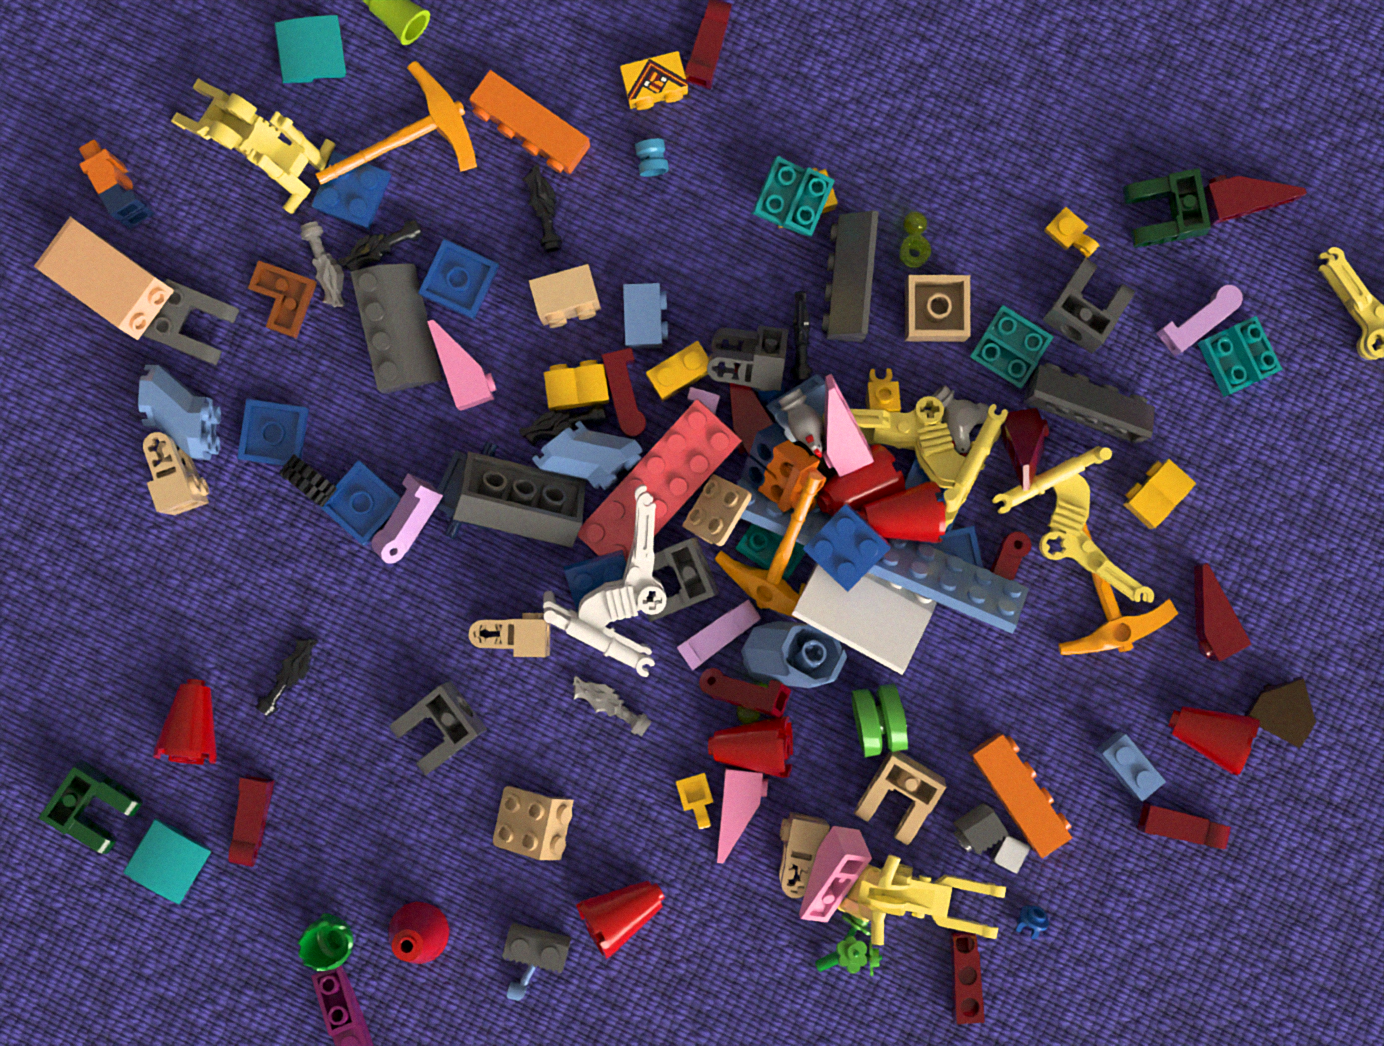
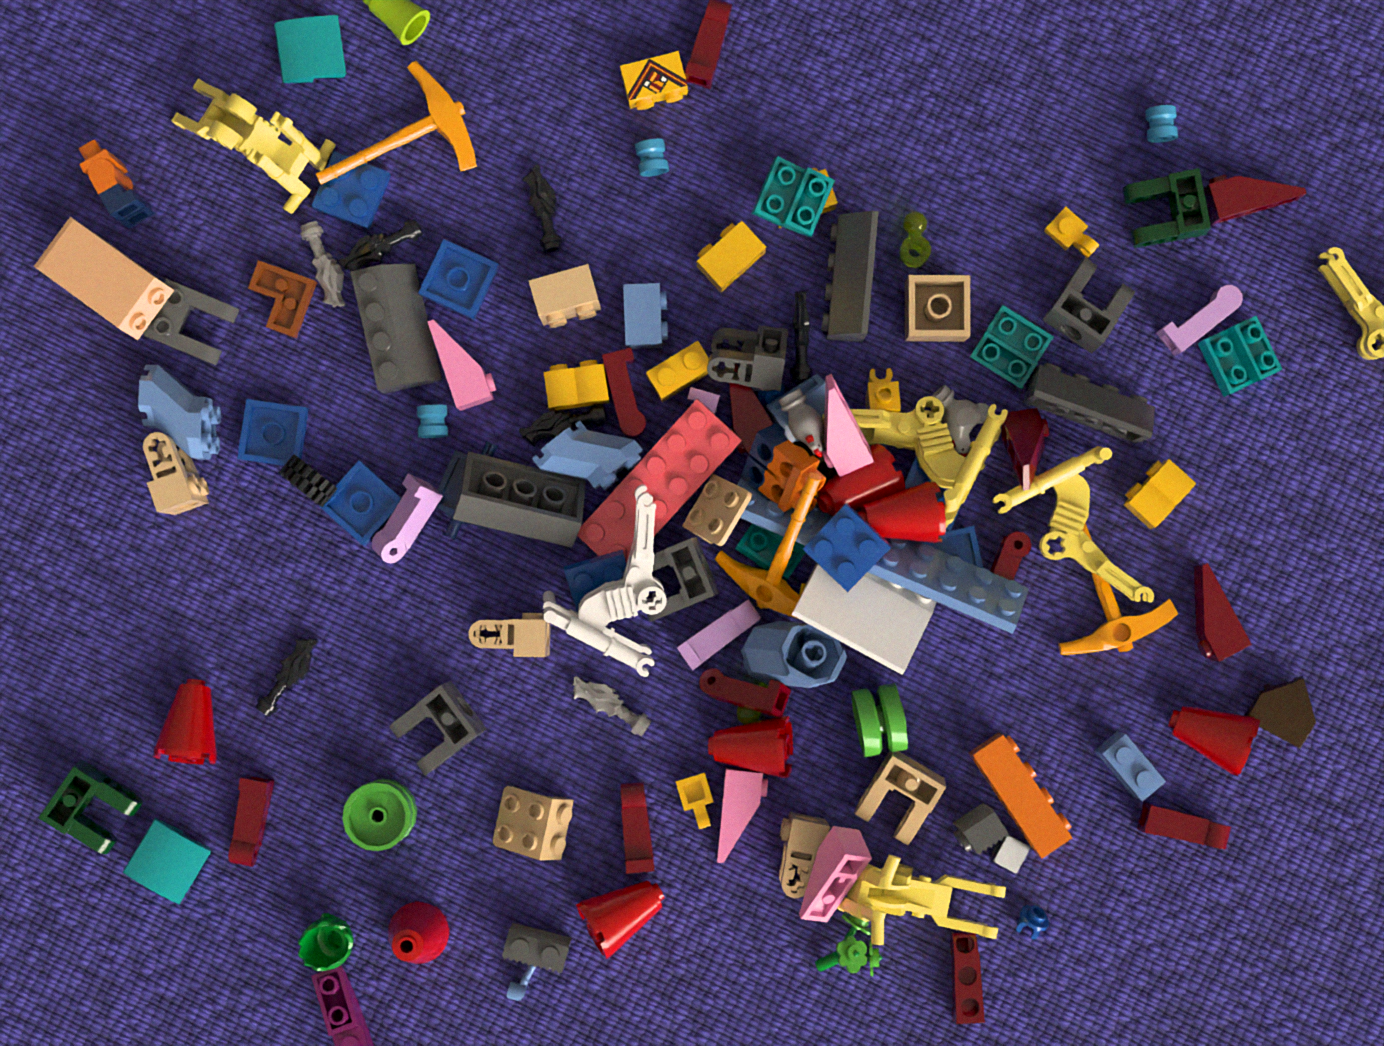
orange brick [469,70,590,175] -> none
none -> bright green wheel [342,779,417,851]
none -> dark azure wheel [417,405,448,438]
none -> dark red leg [620,782,655,874]
none -> yellow brick [697,221,766,293]
none -> dark azure wheel [1145,105,1178,143]

